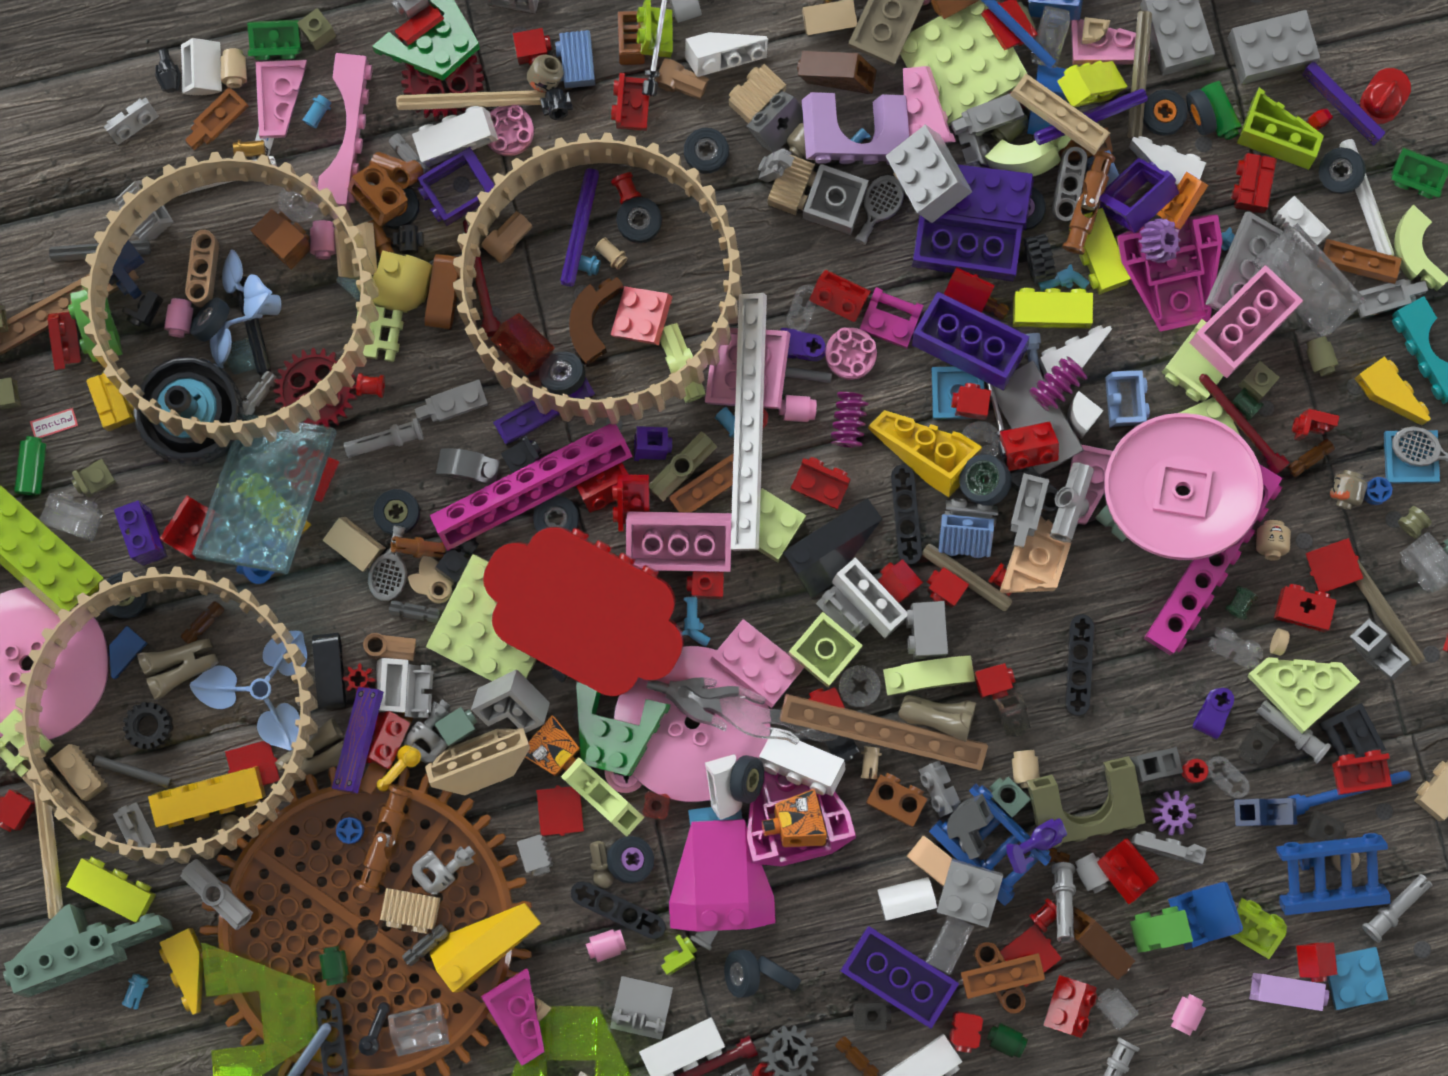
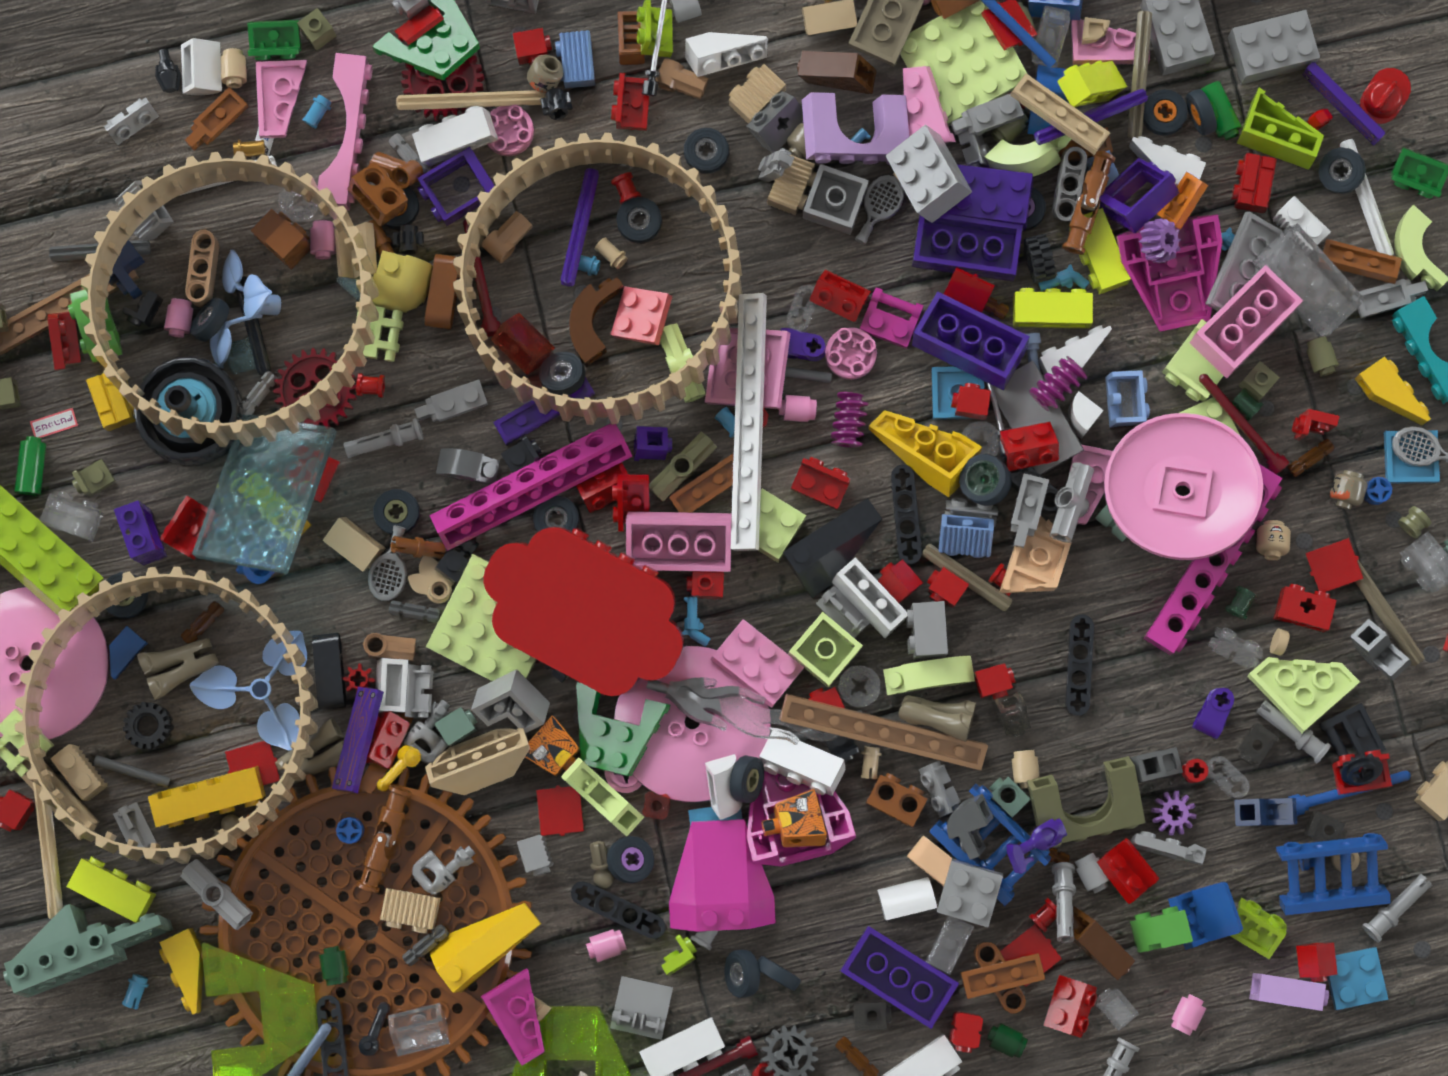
none -> black gear [1340,753,1383,786]

